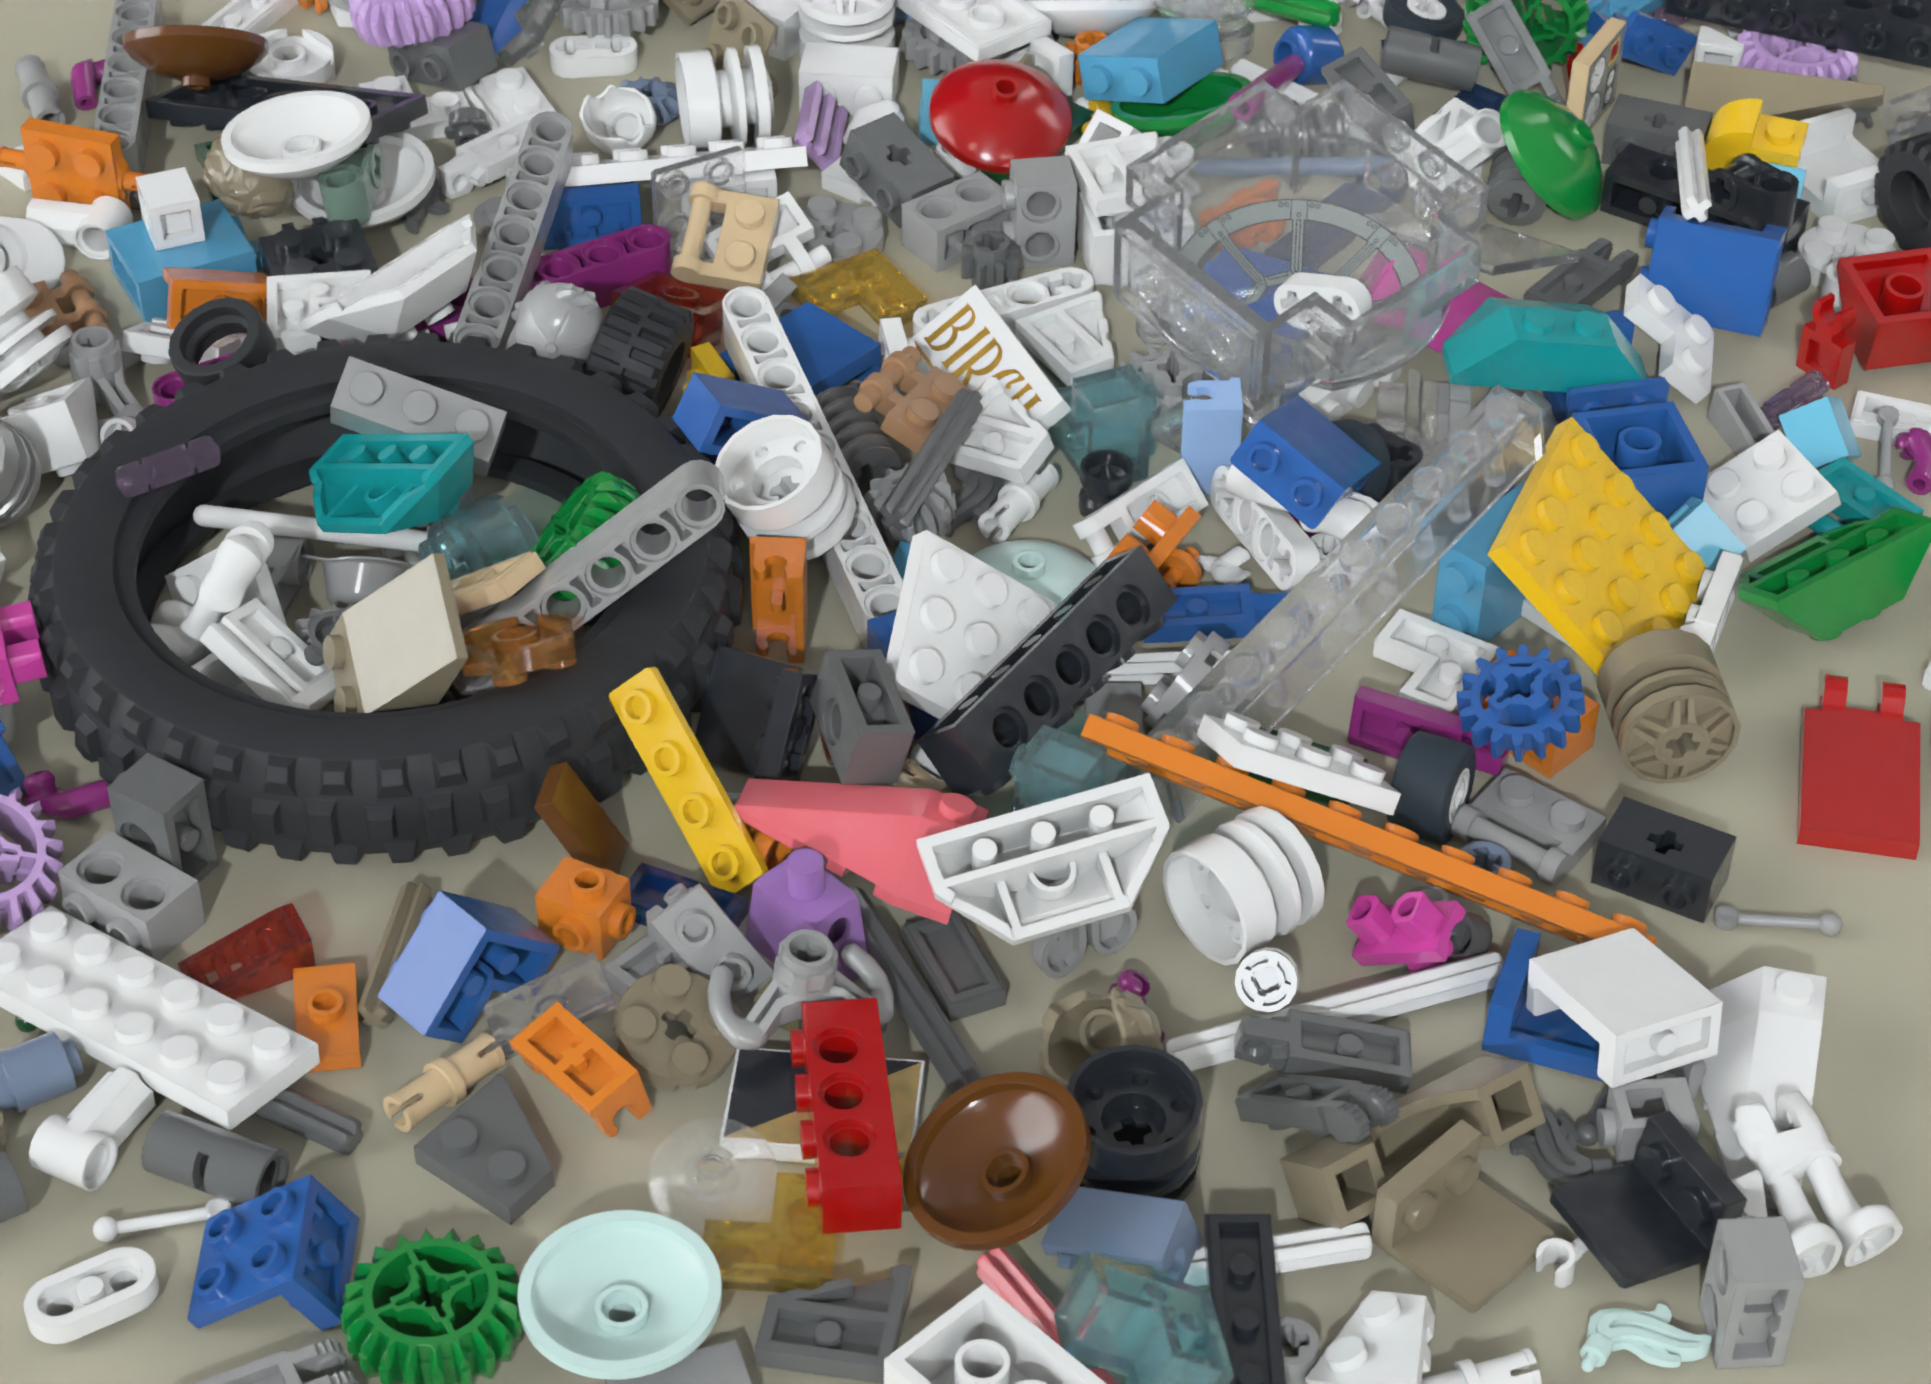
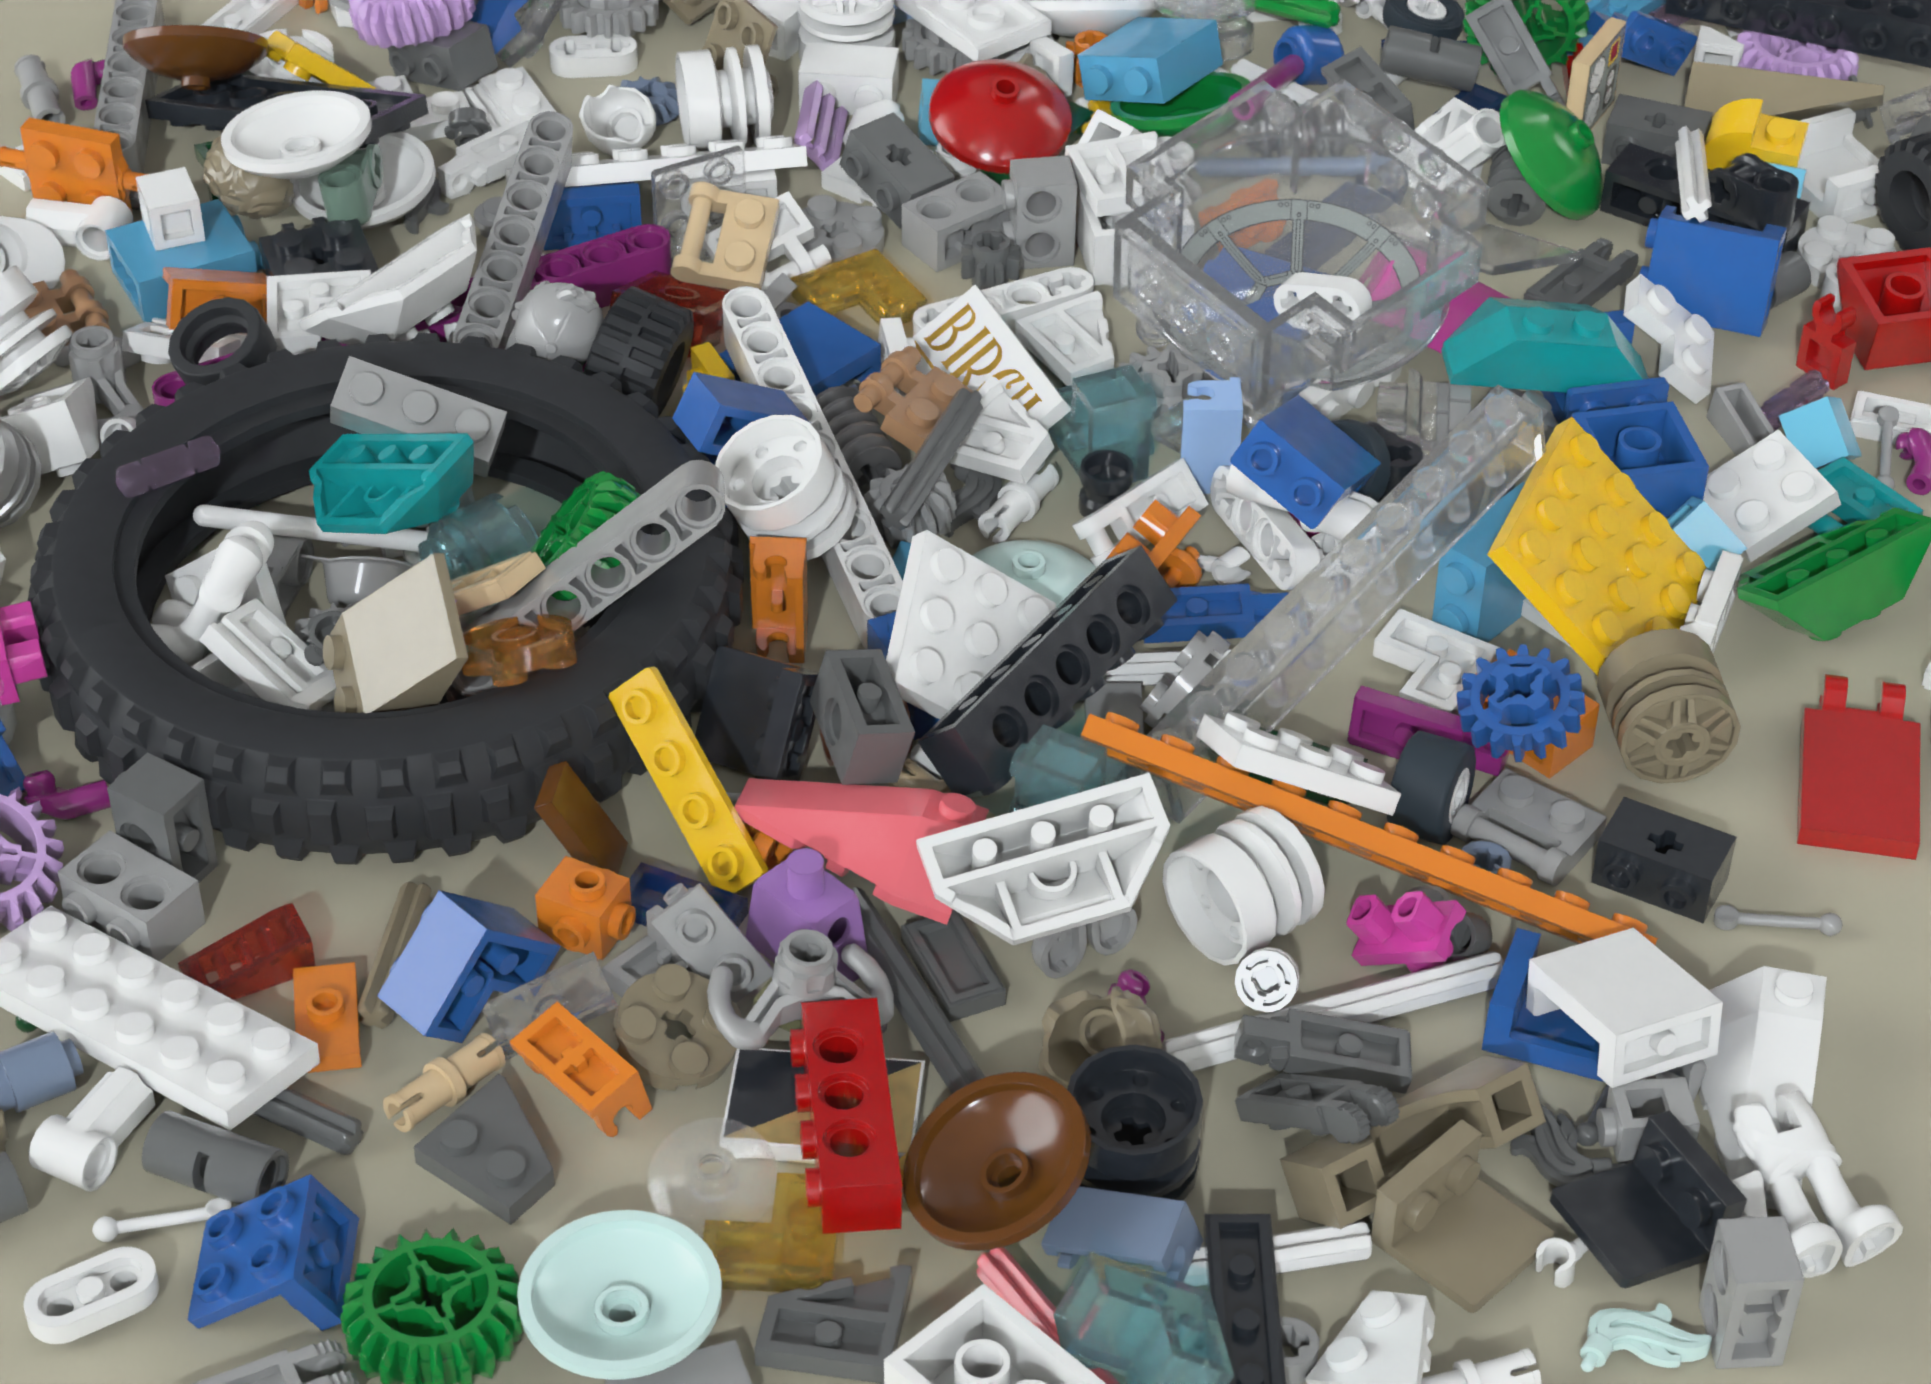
none -> yellow plate [266,30,376,89]

